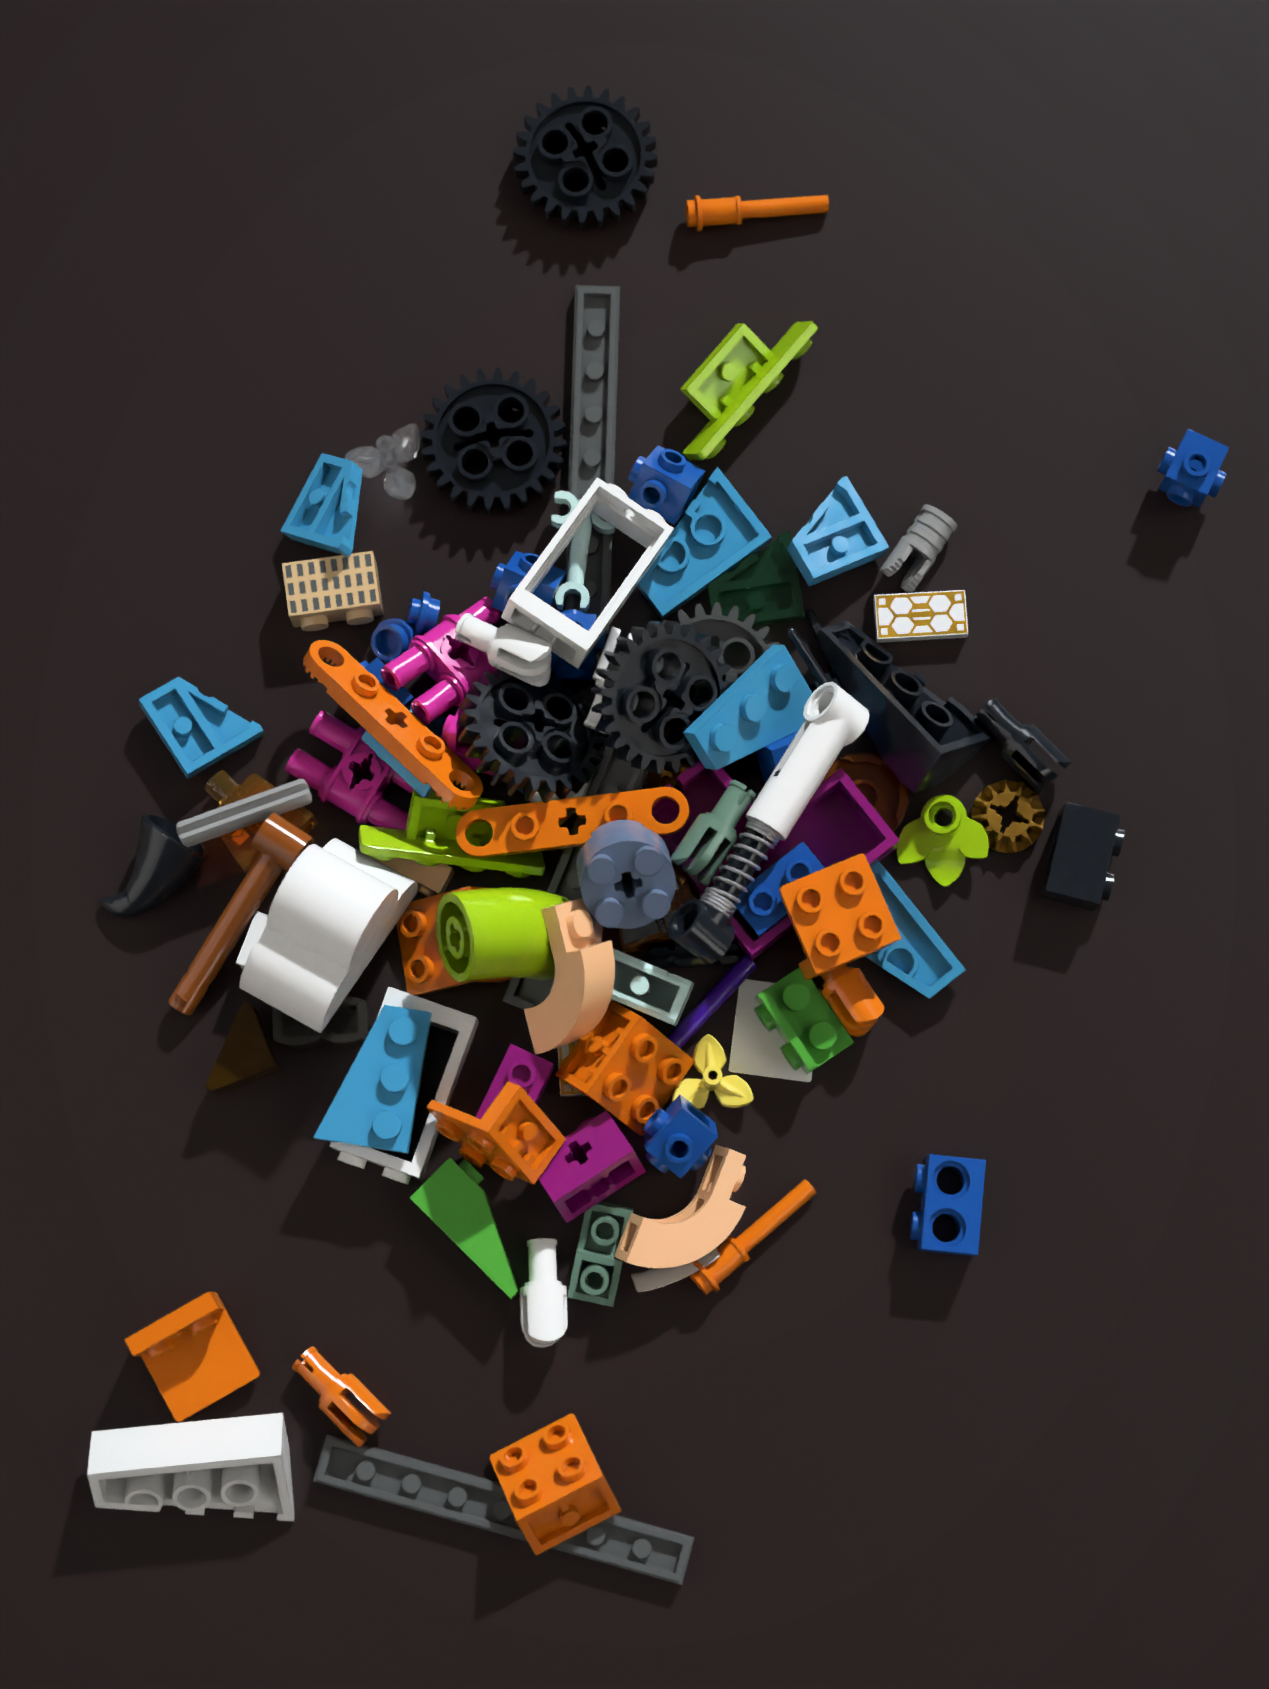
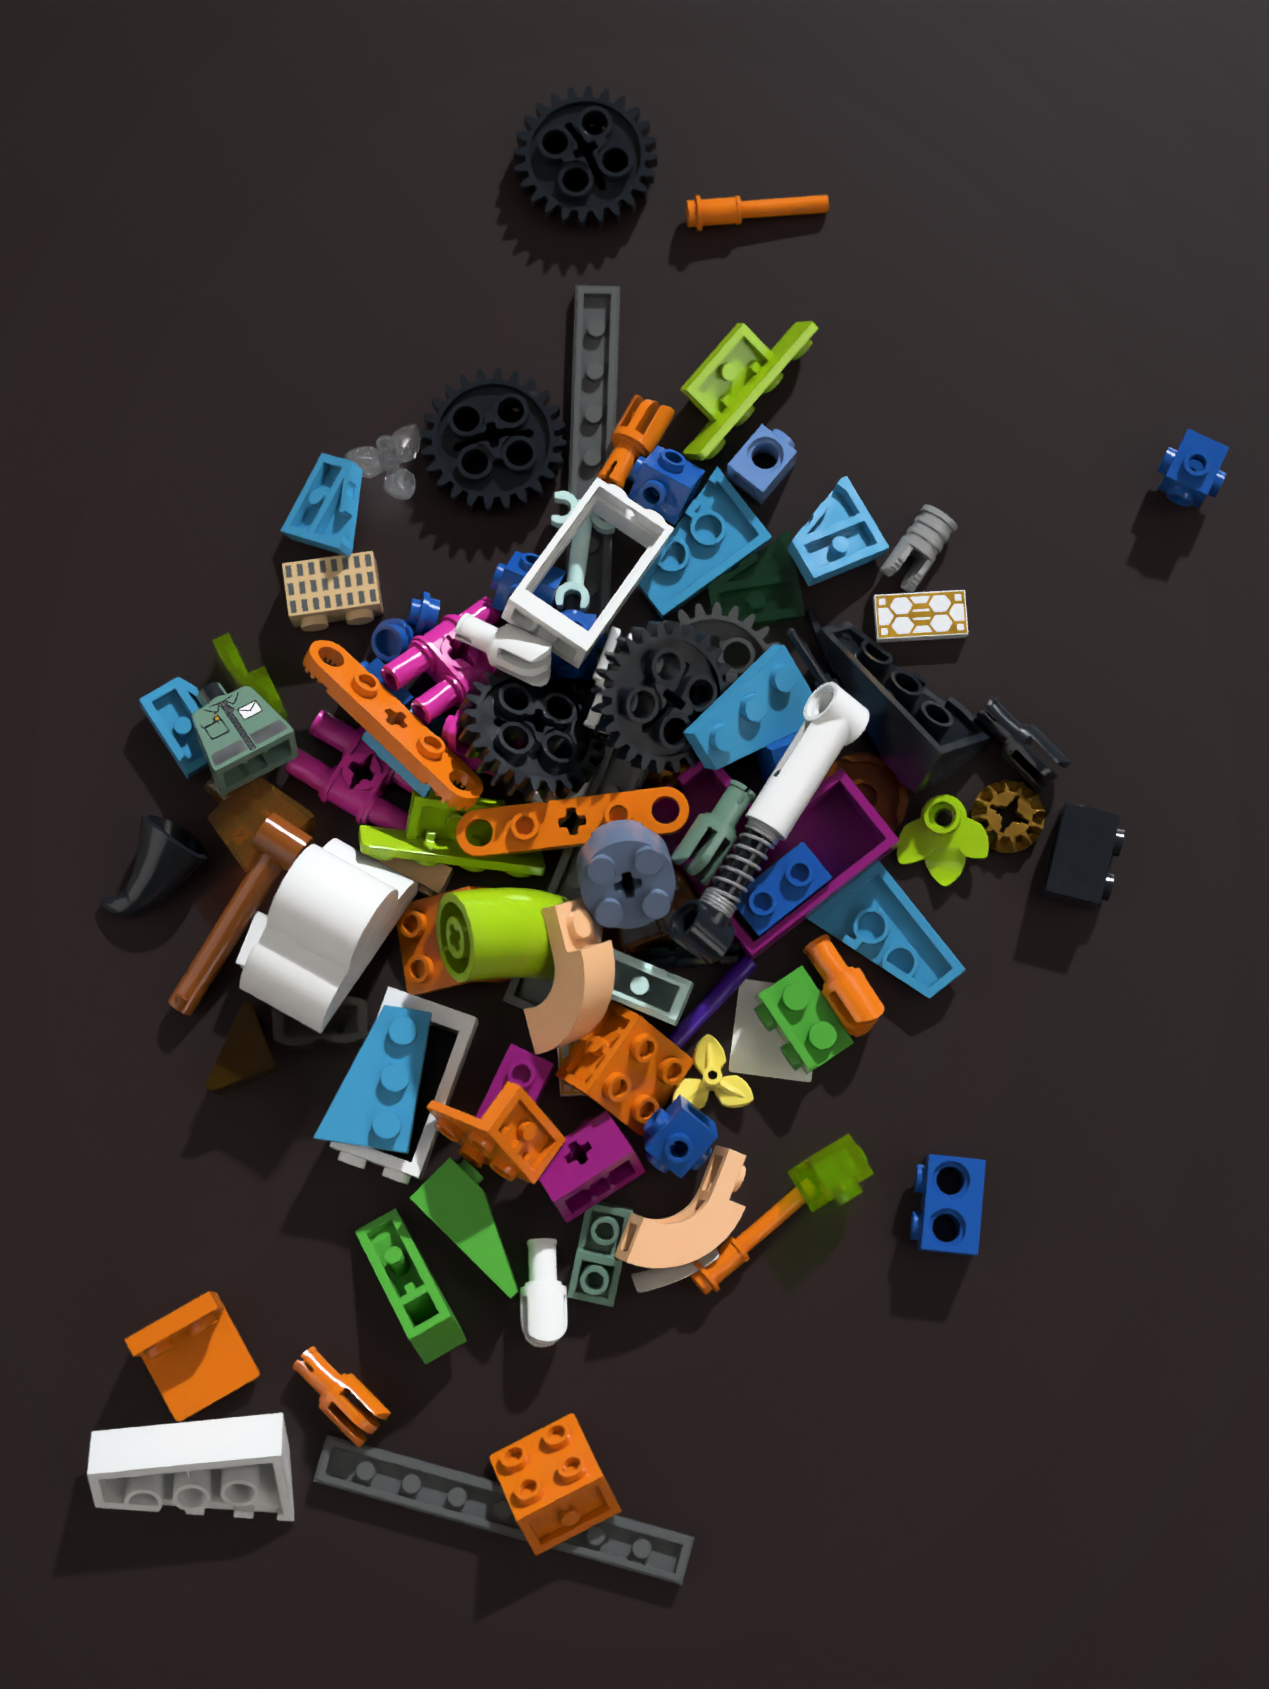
light grey axle [176,779,312,847] -> none
orange bracket [778,853,902,981] -> none
none -> sand green torso [191,682,299,796]
none -> clear neon green slope [212,633,288,718]
none -> bright green slope [355,1208,467,1364]
none -> orange arm [596,394,675,490]
none -> medium blue brick [726,424,797,505]
none -> clear neon green brick [787,1133,874,1212]

